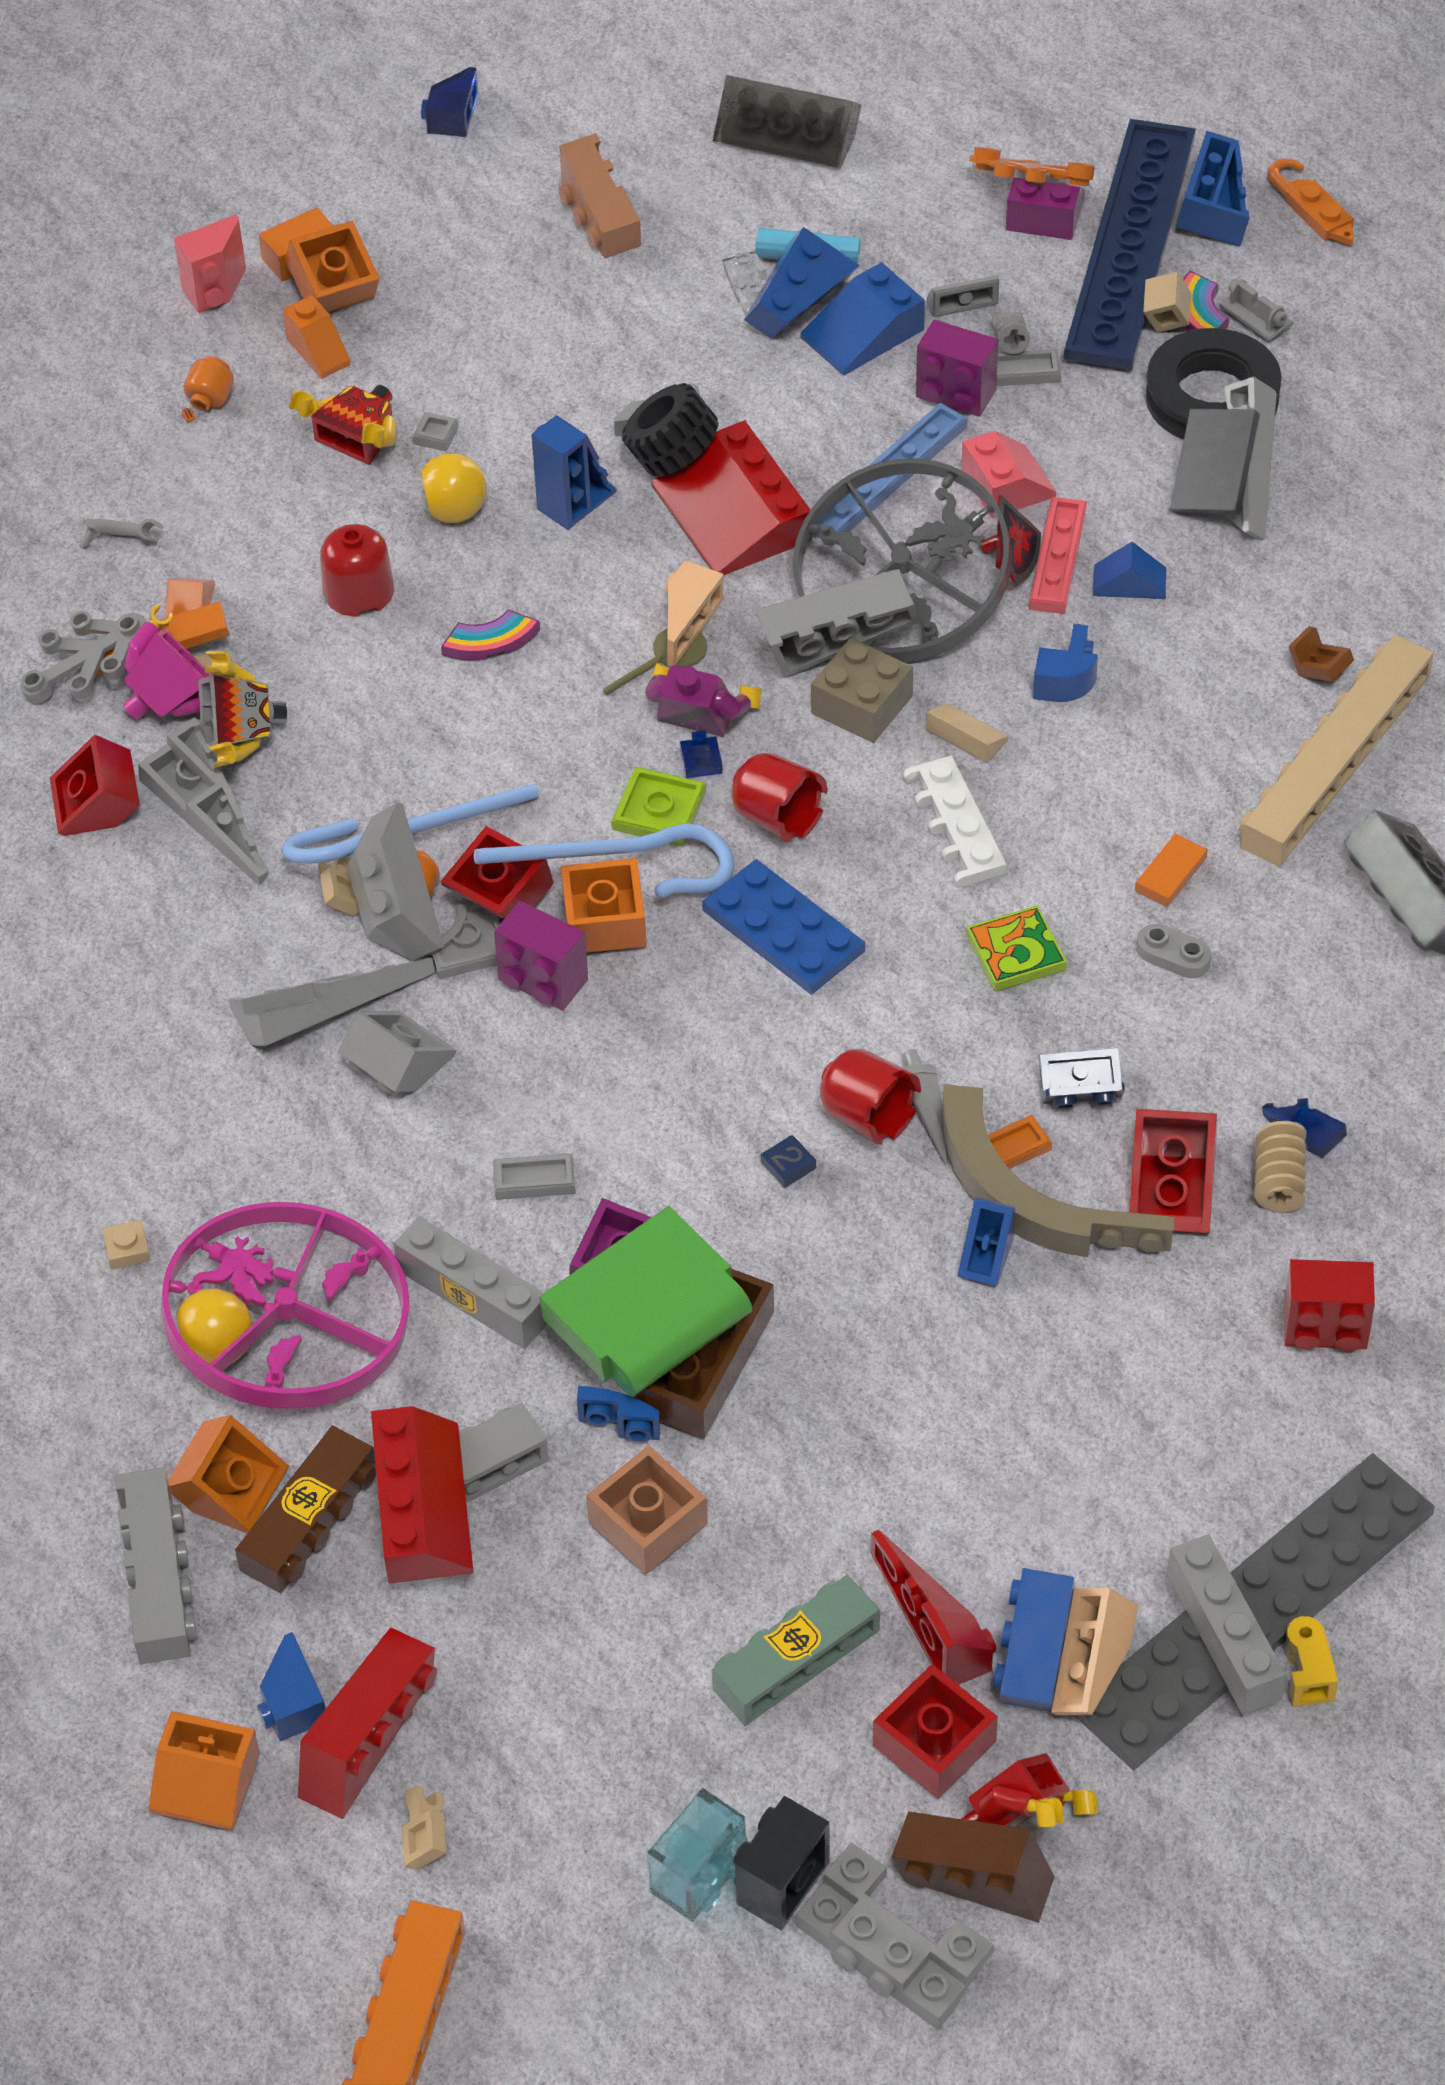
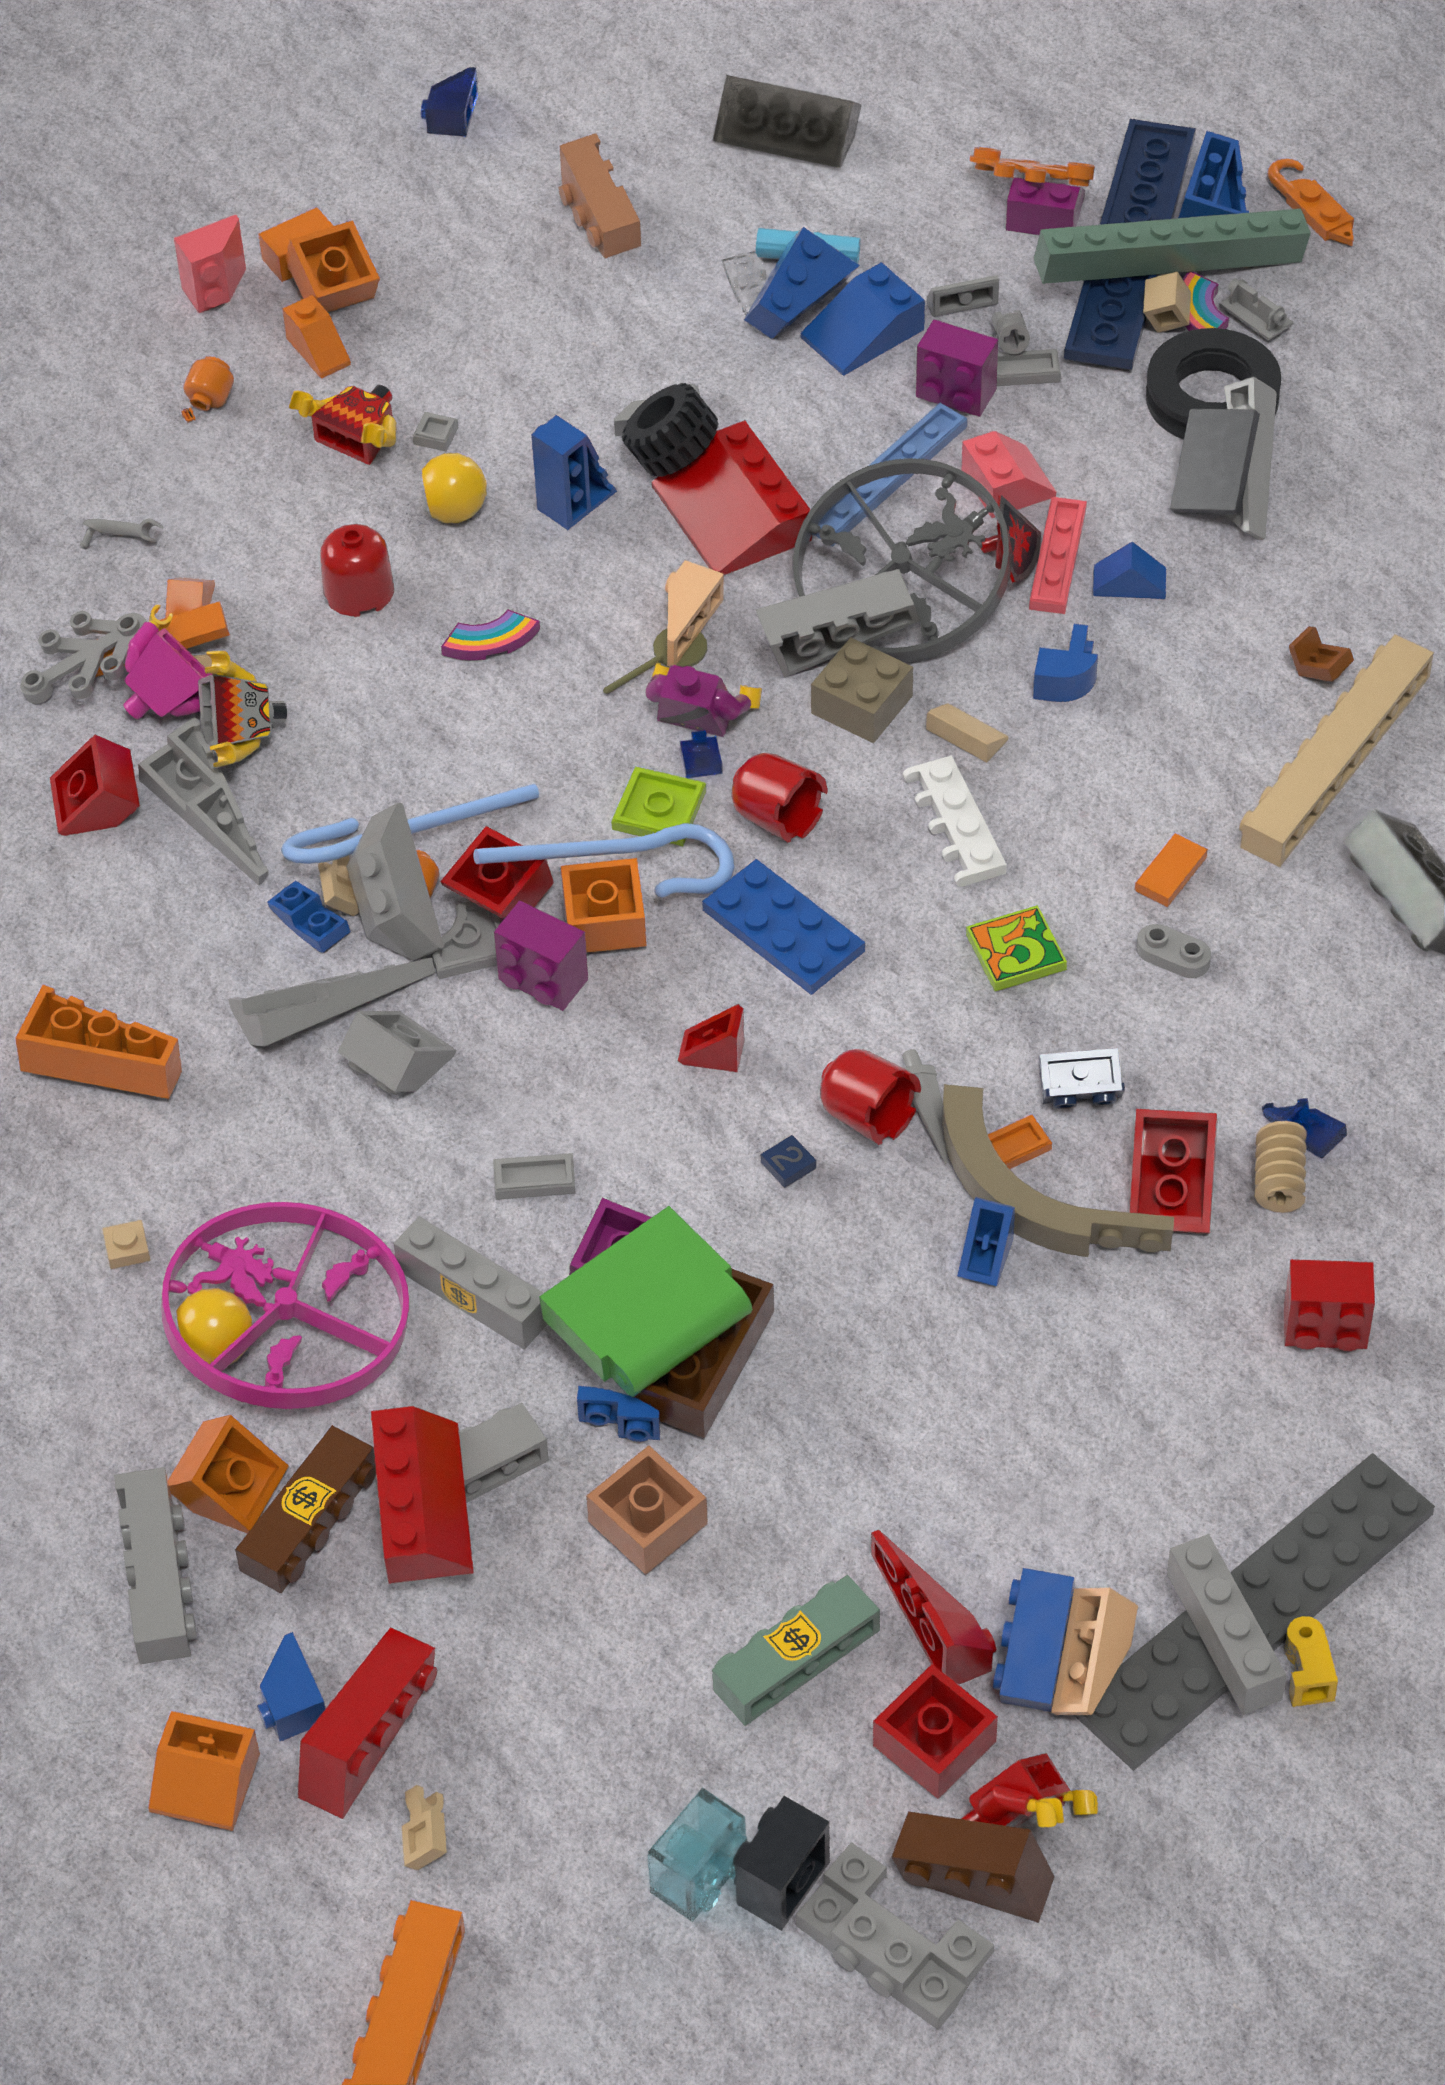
none -> orange wedge [15,984,182,1099]
none -> blue slope [267,880,351,953]
none -> red slope [678,1004,745,1072]
none -> sand green brick [1033,208,1311,284]

